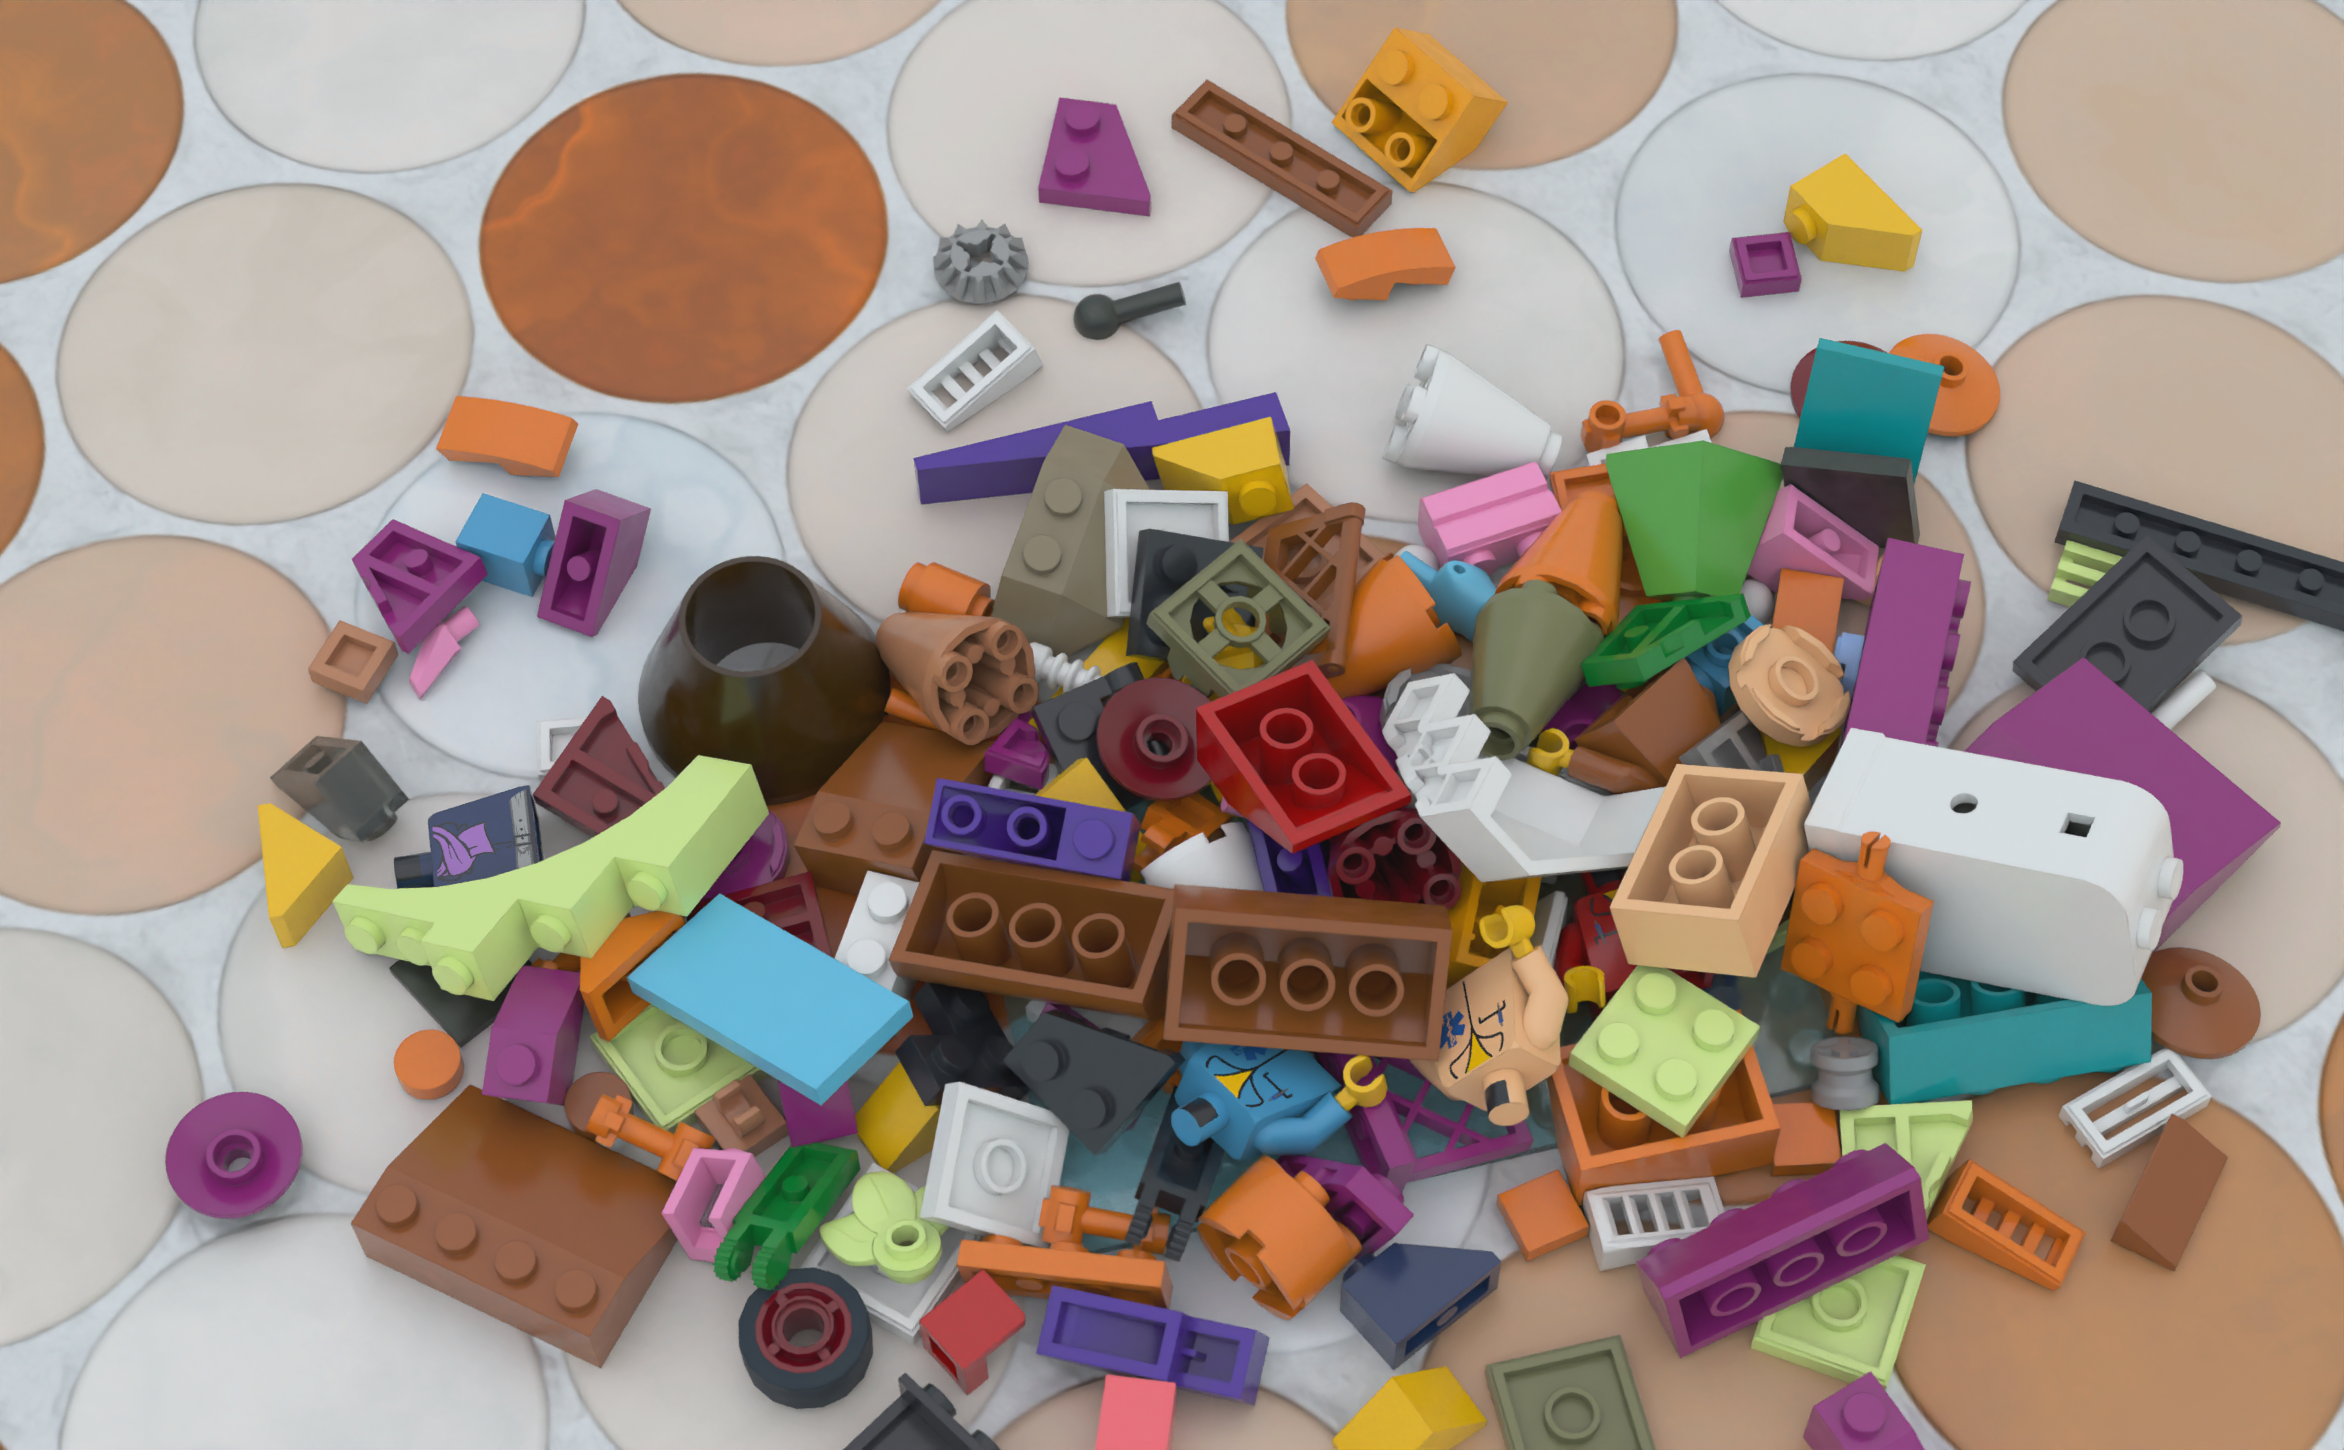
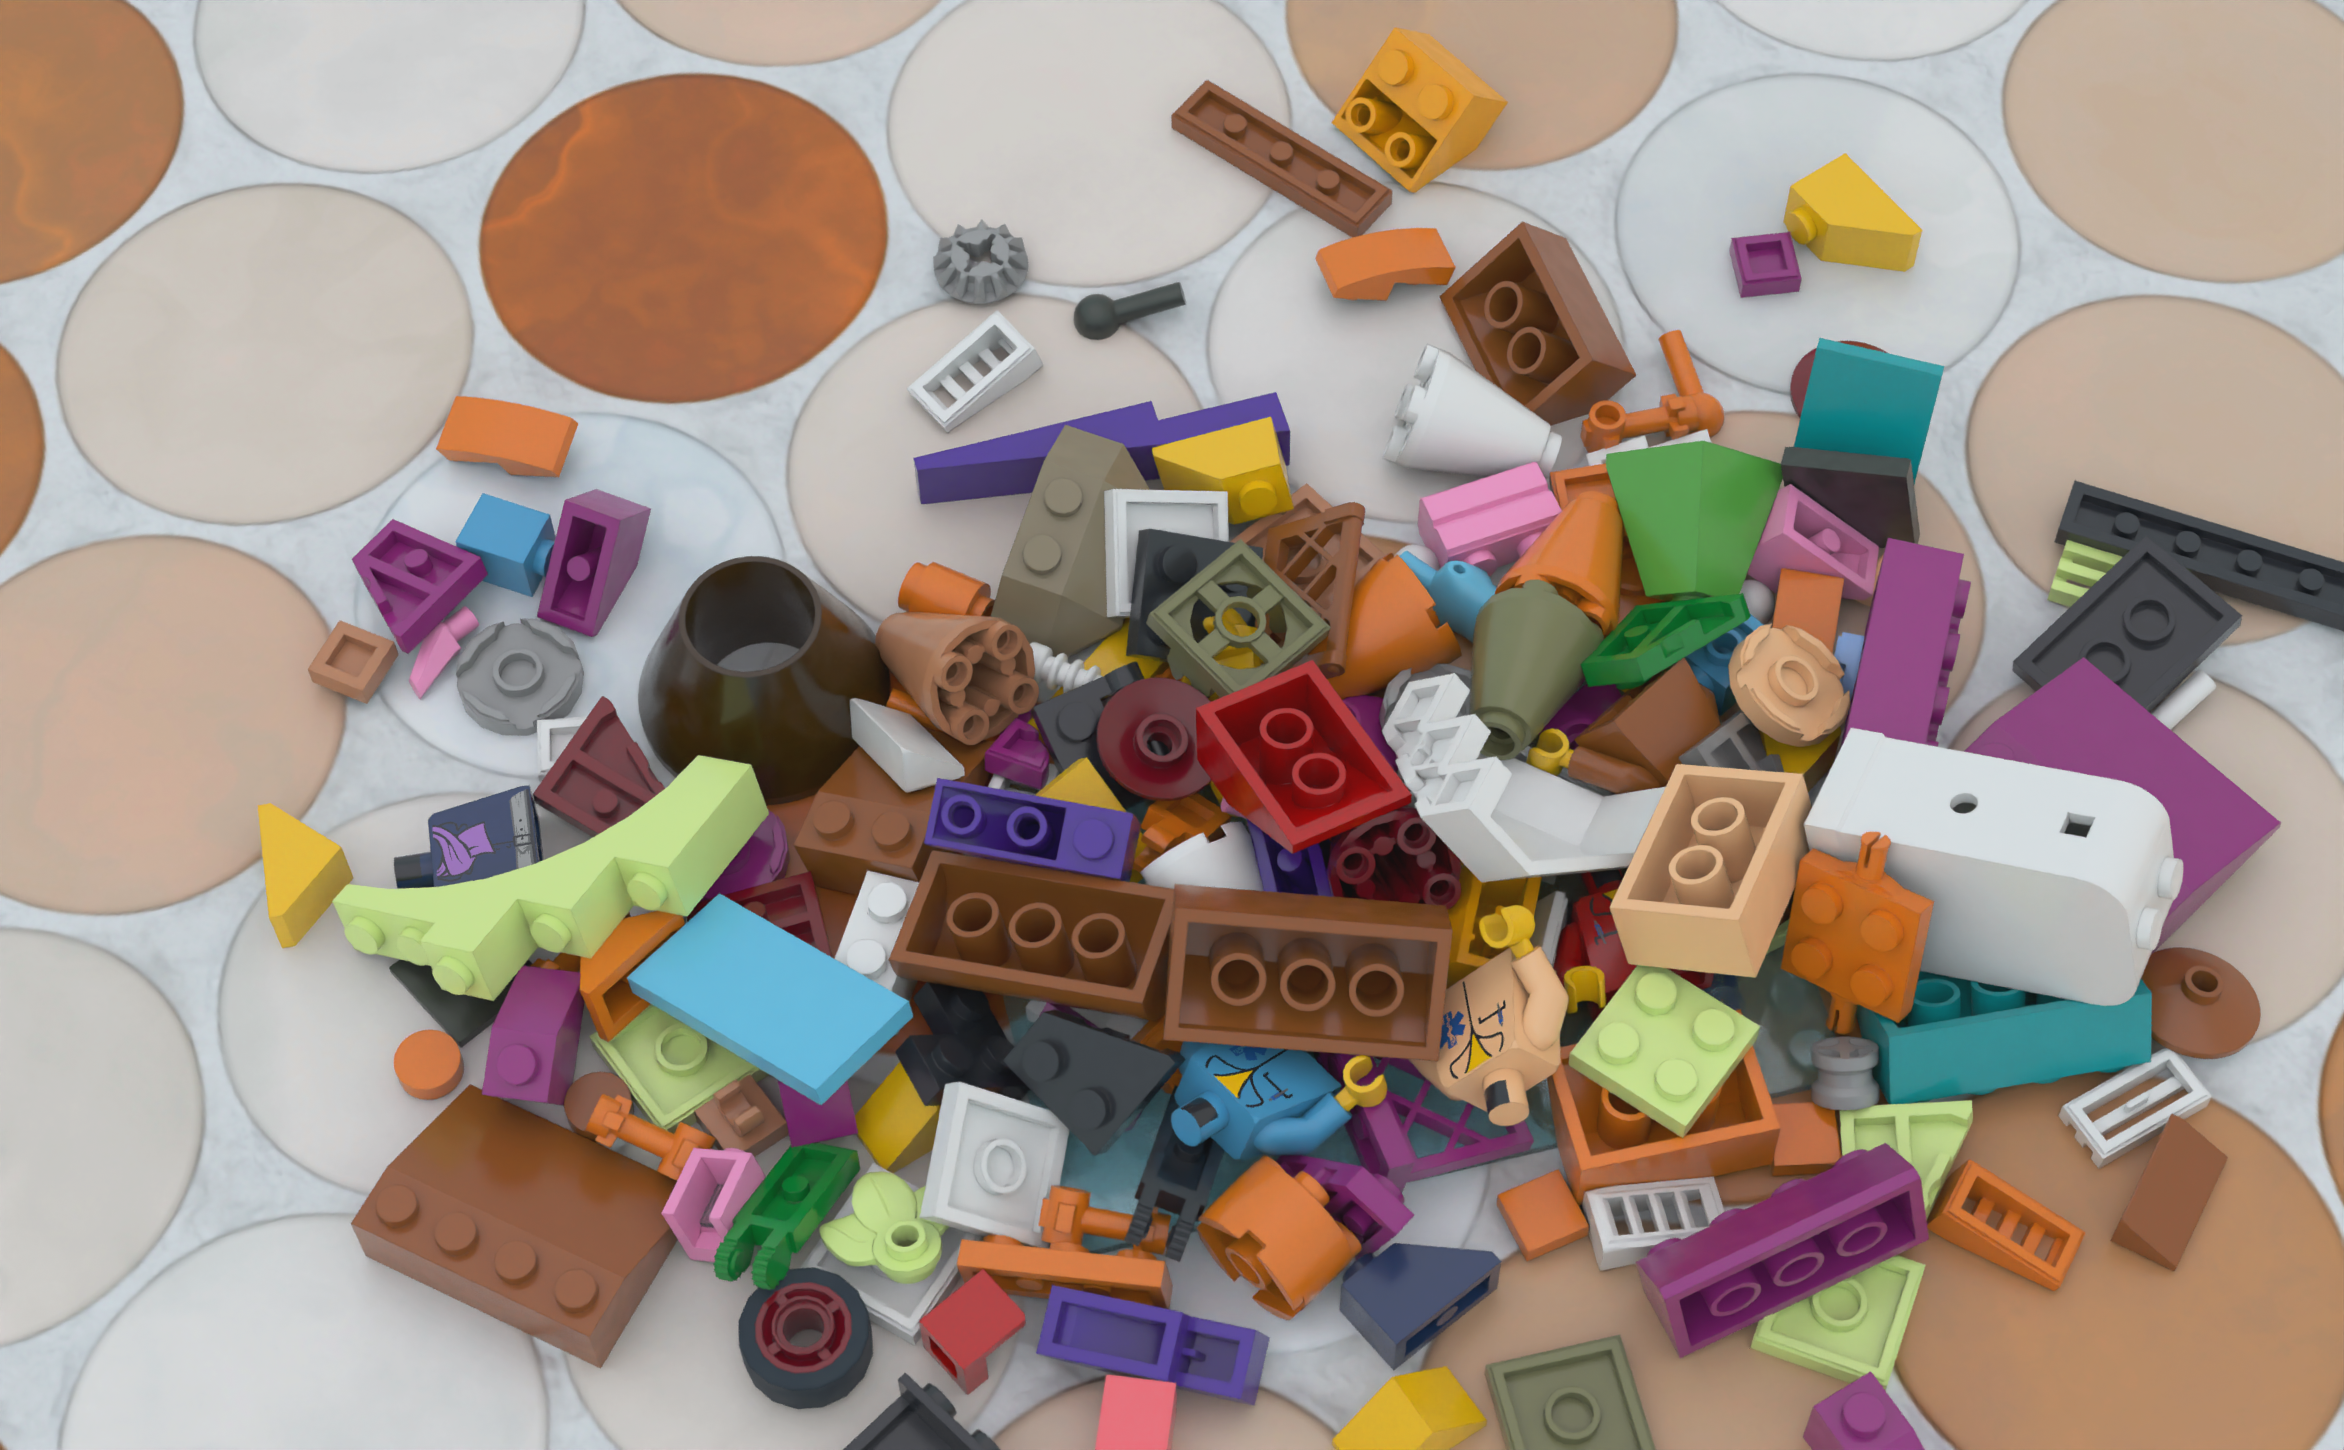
magenta dish [165,1092,303,1219] -> none
clear smoke slope [270,736,409,842] -> none
magenta wing [1038,97,1151,217] -> none
orange dish [1889,334,2000,437] -> none
none -> light grey tile [456,619,584,736]
none -> white slope [850,698,965,793]
none -> dark orange slope [1439,221,1637,426]

